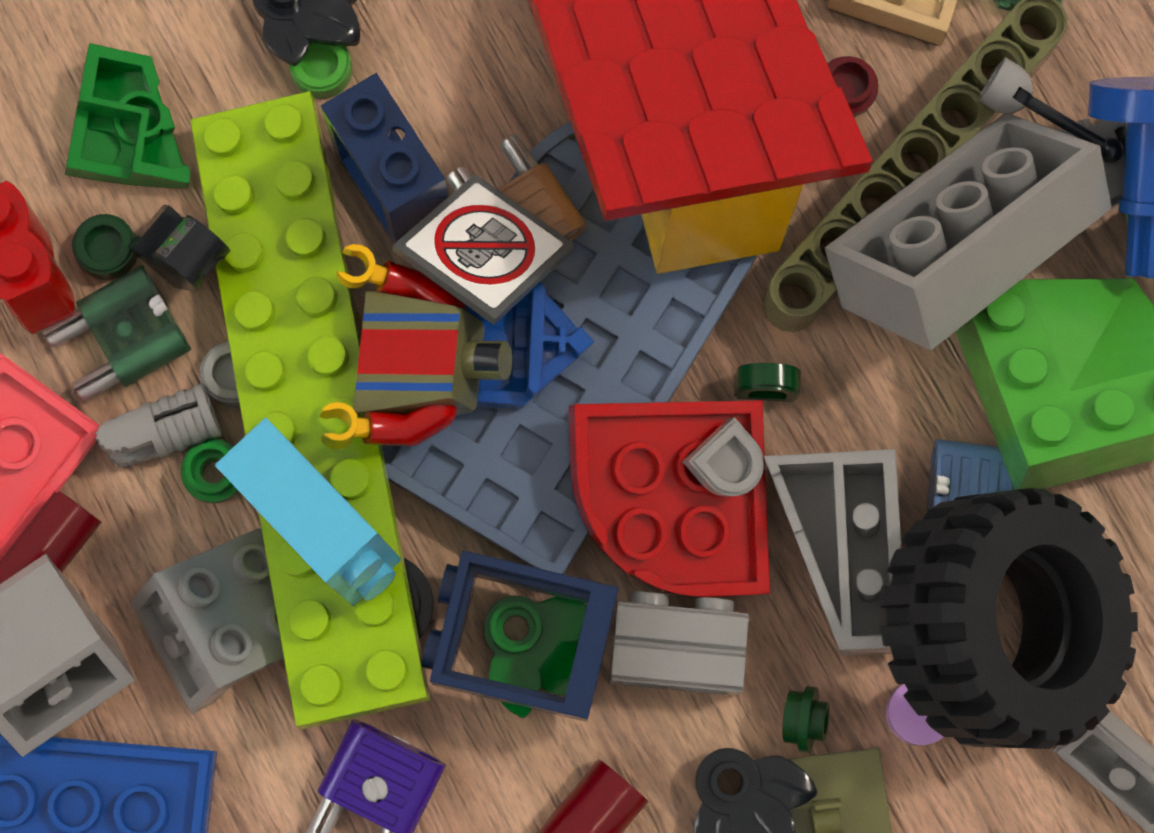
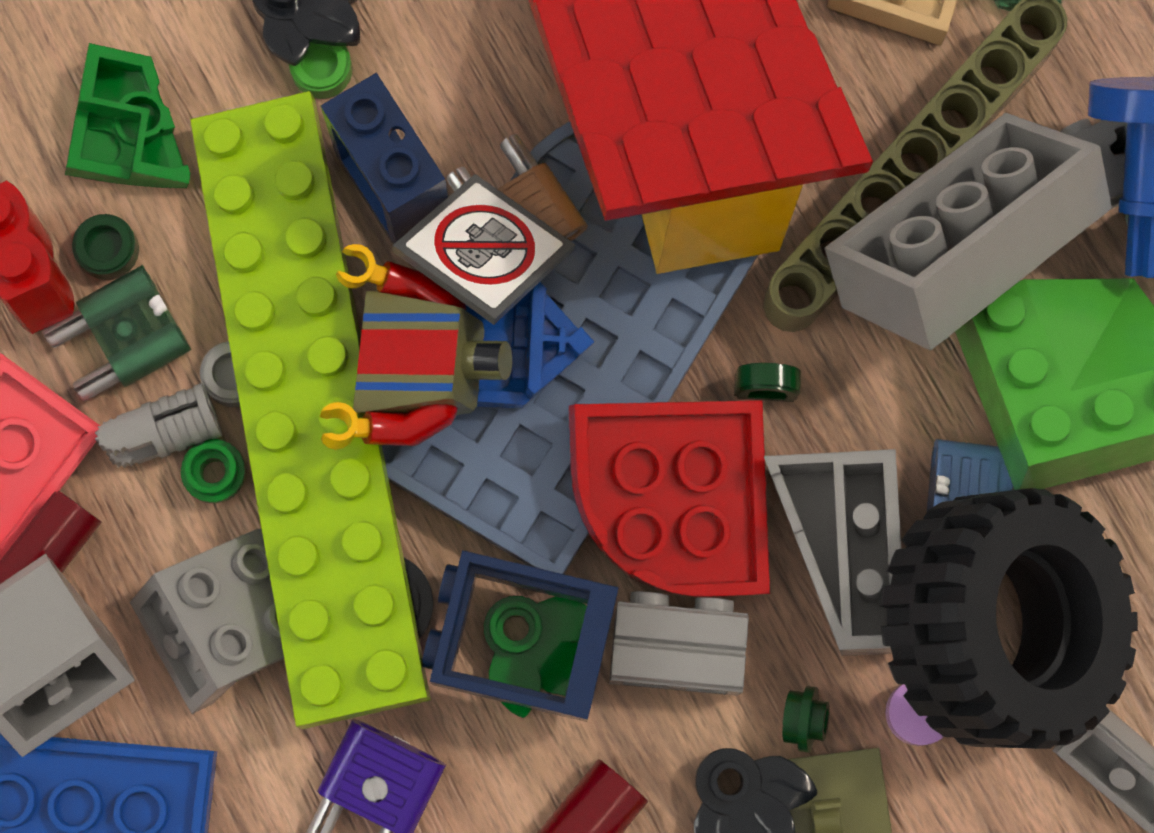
black leg [127,204,231,292] -> none
medium azure brick [215,417,402,606] -> none
light grey tile [682,417,764,497] -> none
dark red plate [827,56,879,117] -> none
hinge [978,57,1124,163] -> none

